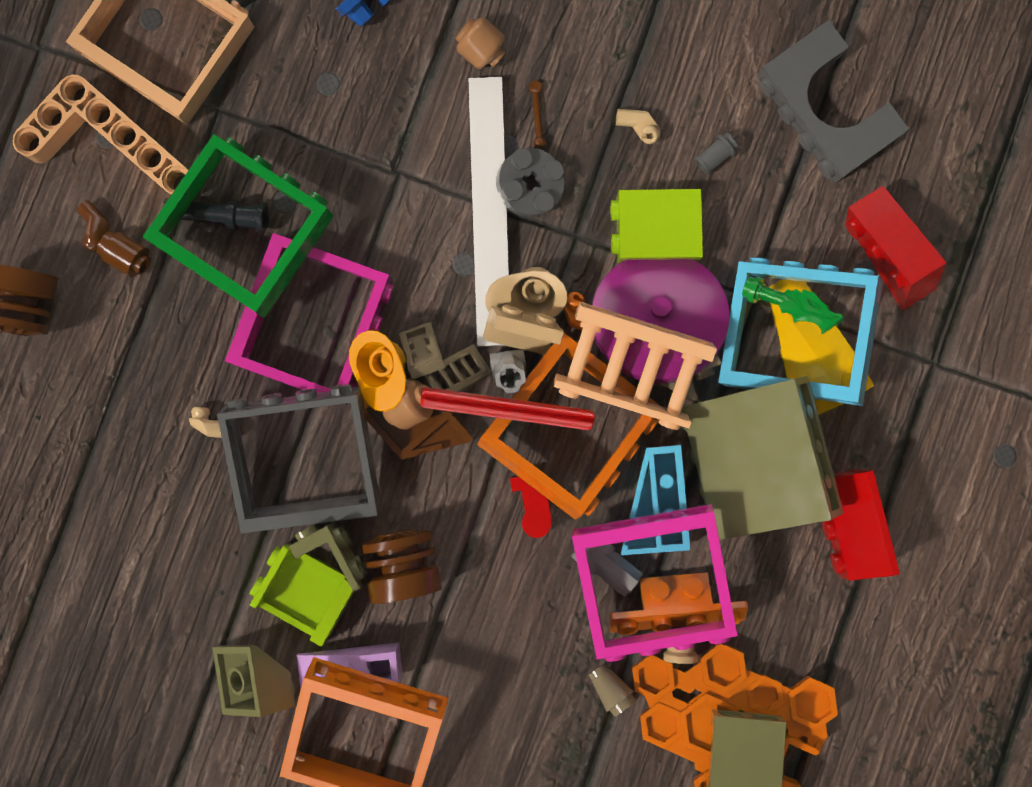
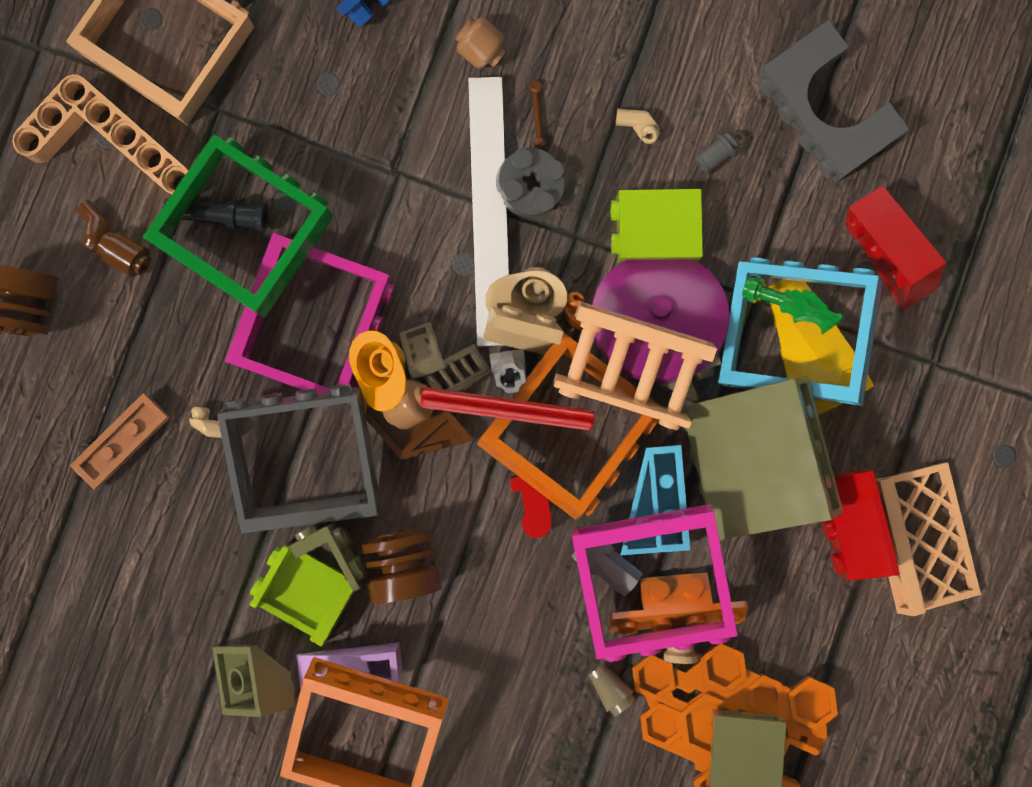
none -> nougat plate [70,393,171,490]
none -> light nougat fence [876,462,981,616]

